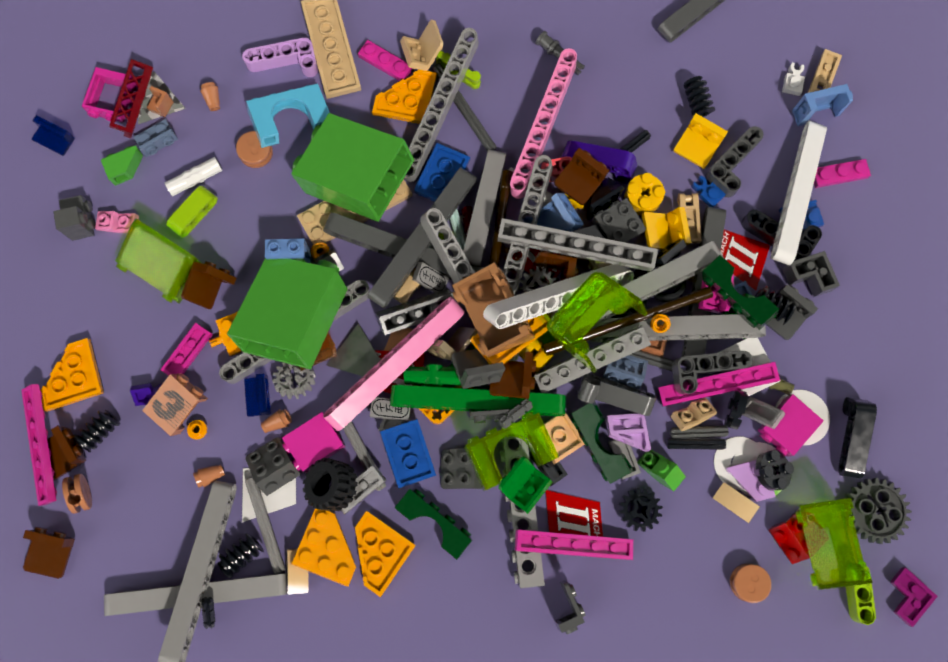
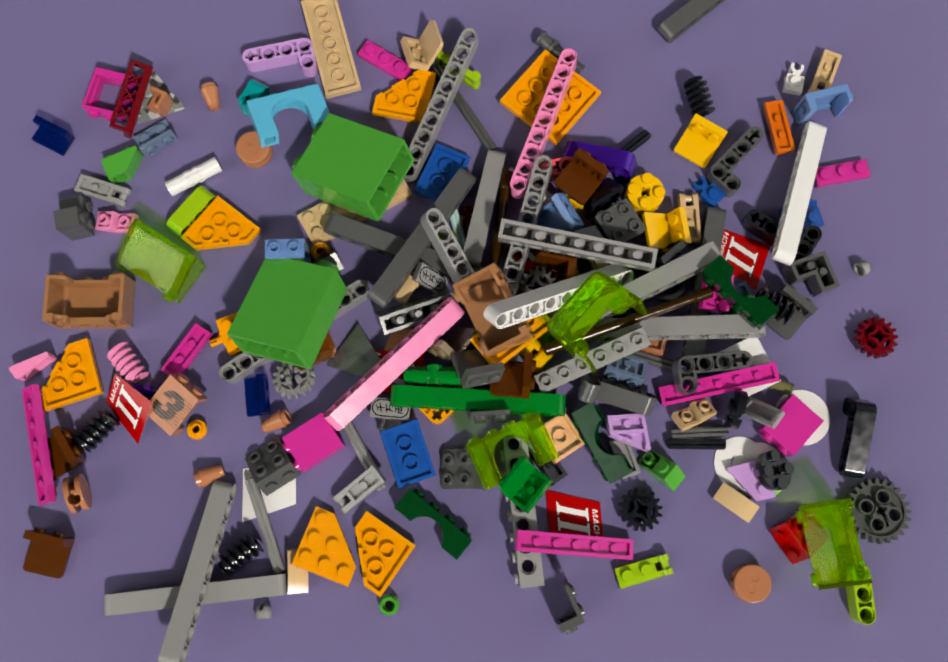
reddish brown bracket [181,261,237,309] -> none
black axle [201,597,216,629] -> none
black tyre [303,458,358,512] -> none
dark grey axle [498,399,533,429] -> none
light orange plate [650,314,671,333] -> none
magenta plate [890,567,938,627] -> none
none -> bright pink slope [8,352,57,382]
none -> medium nougat windscreen [42,271,136,329]
none -> light grey plate [74,174,132,208]
none -> red sticker [106,373,152,444]
none -> bright pink piece [107,341,149,385]
none -> light orange plate [180,196,262,251]
none -> teal piece [238,79,270,116]
none -> light grey hinge [255,604,272,619]
none -> bright green plate [379,594,399,616]
none -> light orange plate [500,49,601,146]
none -> lime plate [613,553,674,589]
none -> orange plate [763,100,795,155]
none -> light grey hinge [853,260,871,277]
none -> dark red gear [853,317,898,359]

